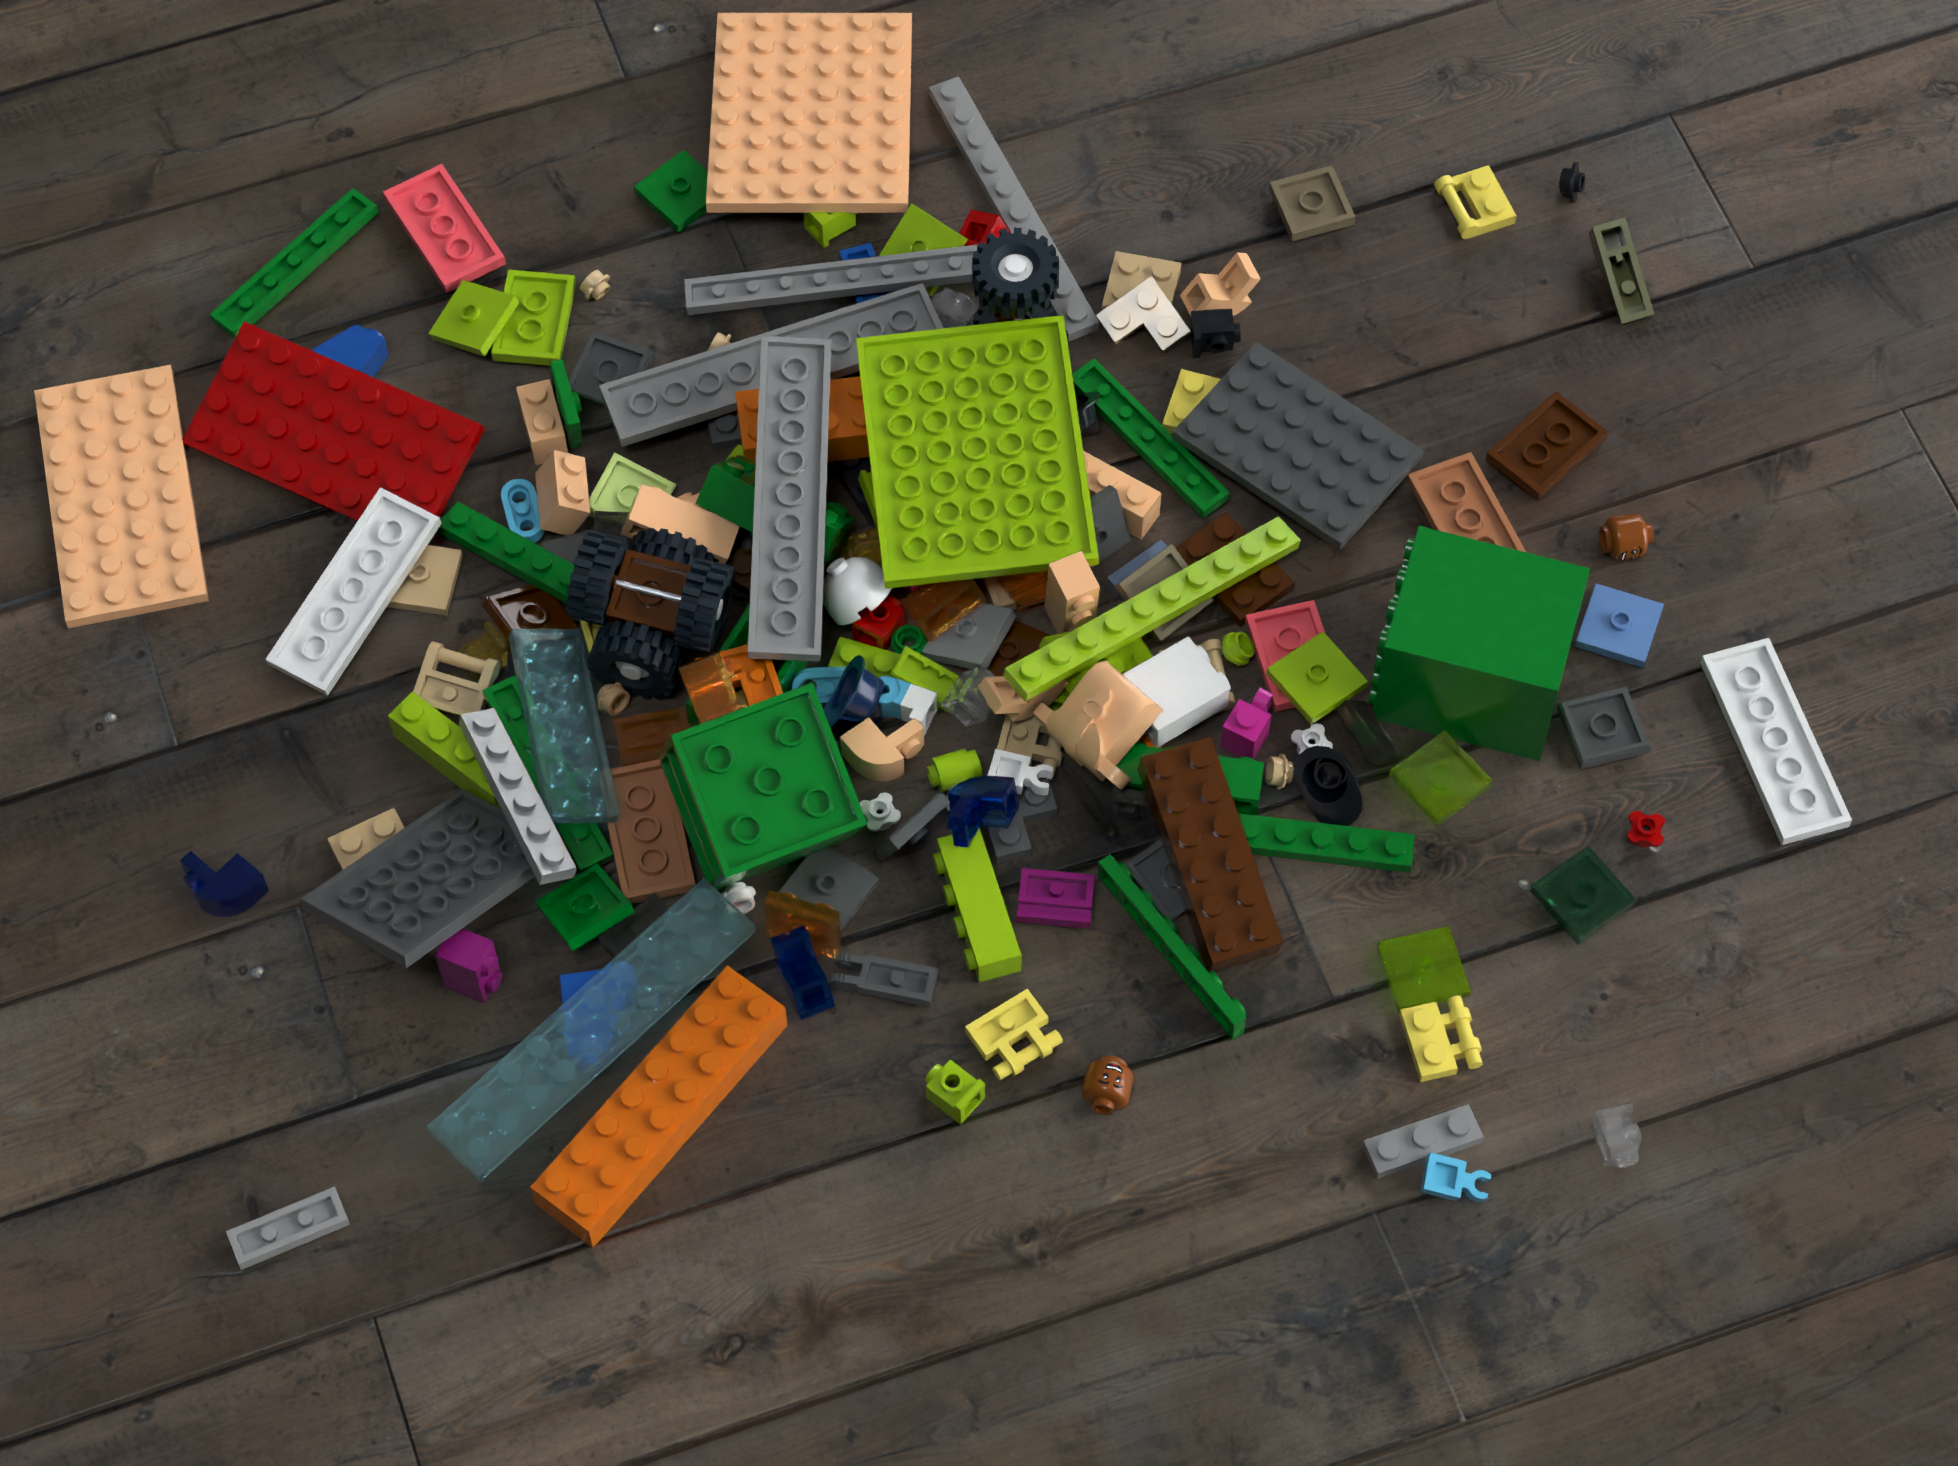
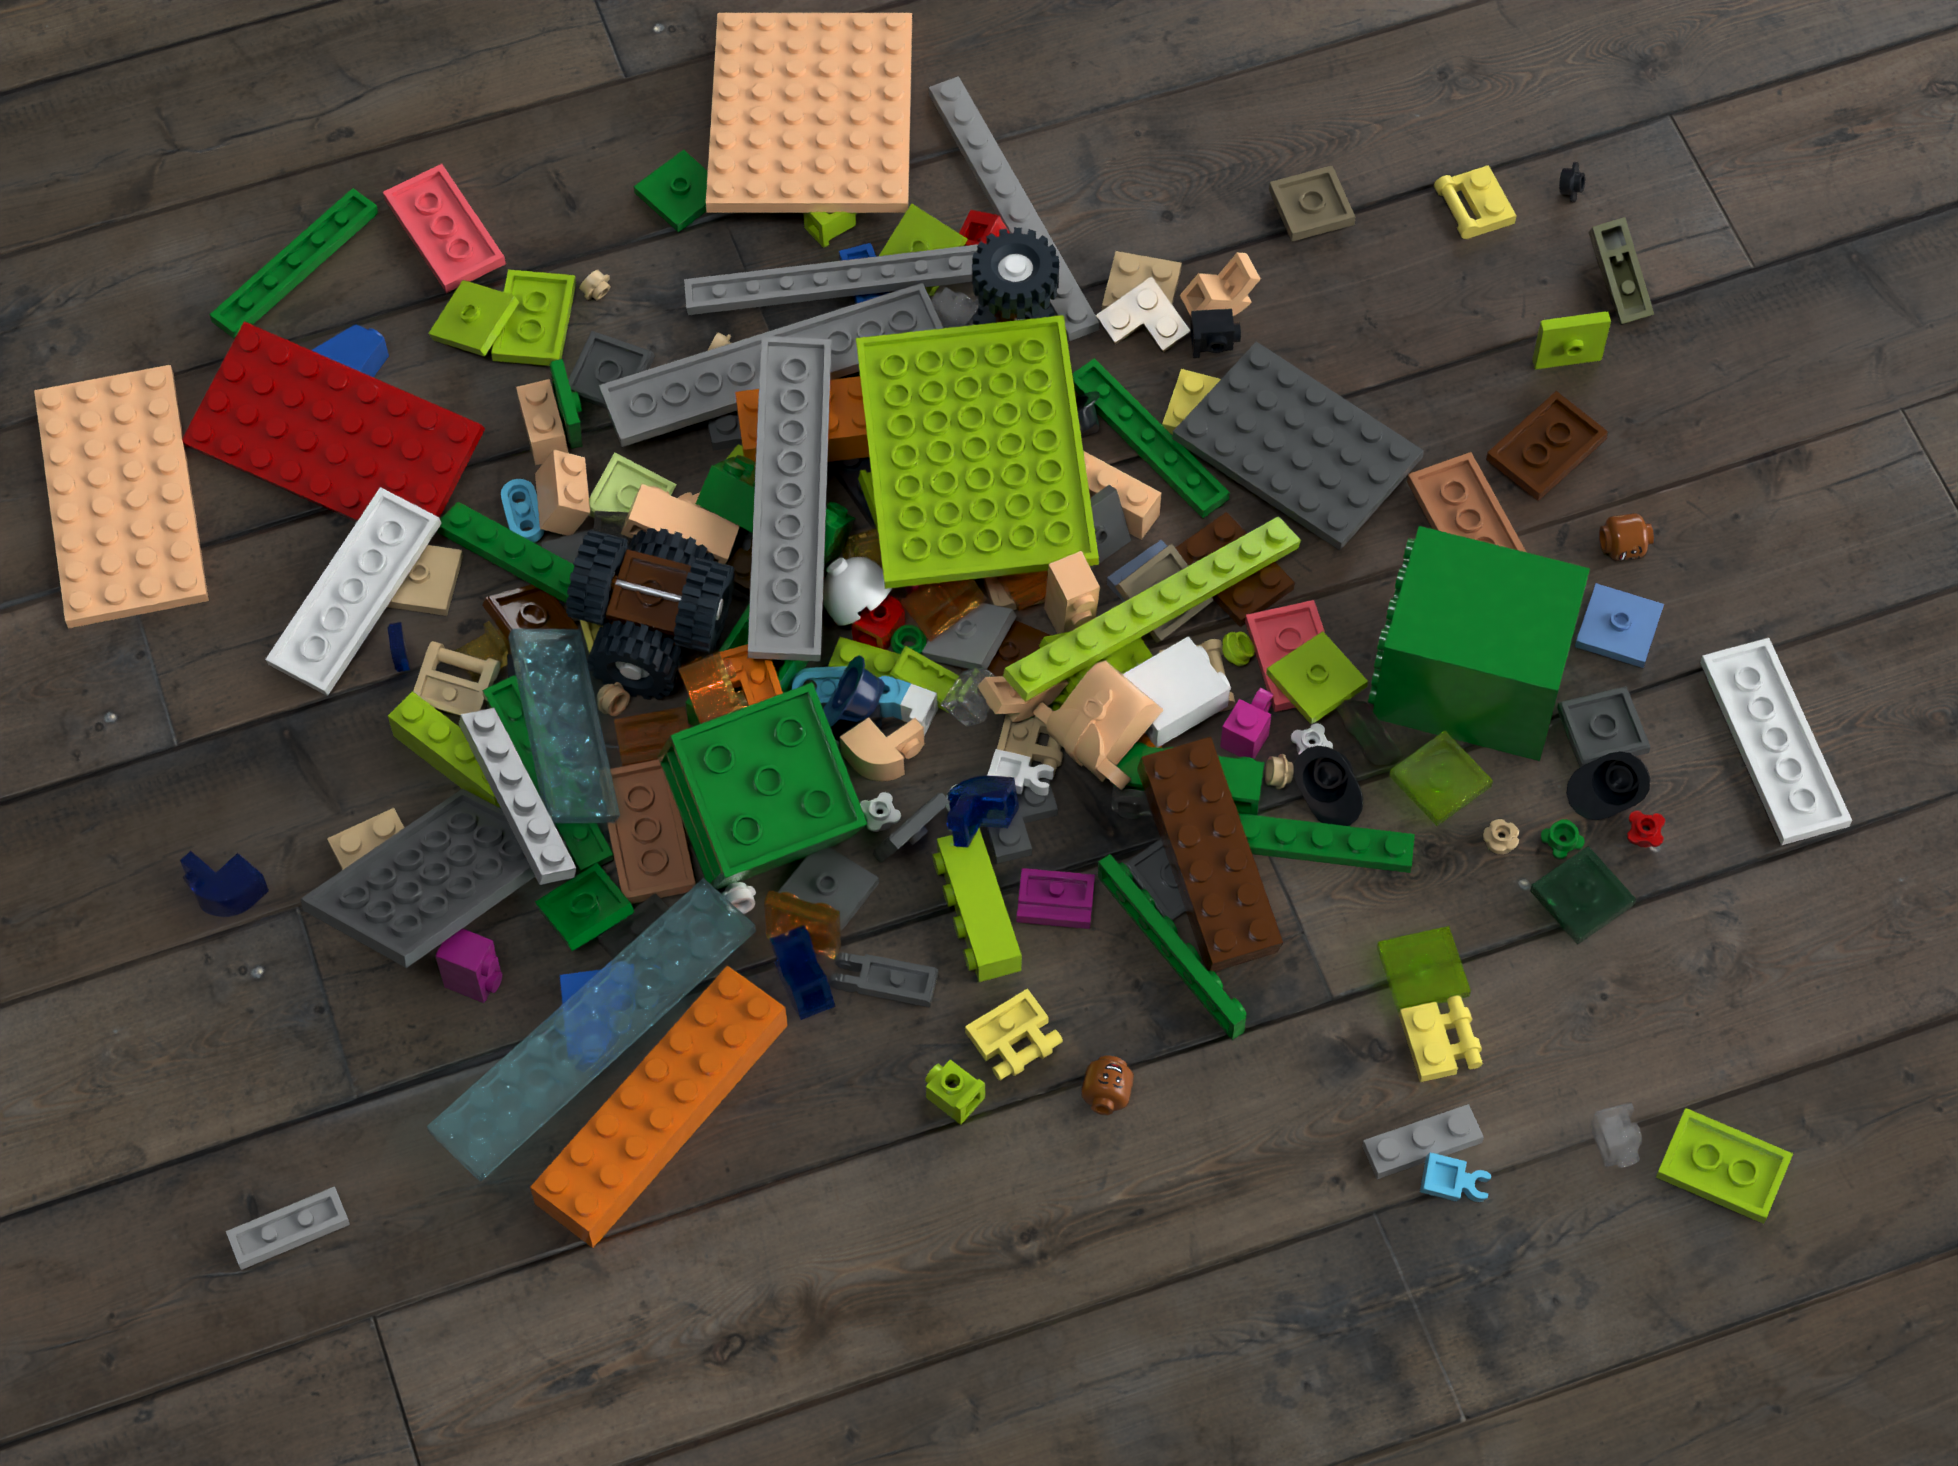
lime brick [926,748,983,793] -> none
none -> clear blue tile [387,622,410,672]
none -> tan plate [1483,819,1519,854]
none -> lime plate [1532,312,1611,369]
none -> green plate [1541,819,1585,859]
none -> black piece [1566,751,1651,820]
none -> lime plate [1656,1108,1793,1224]

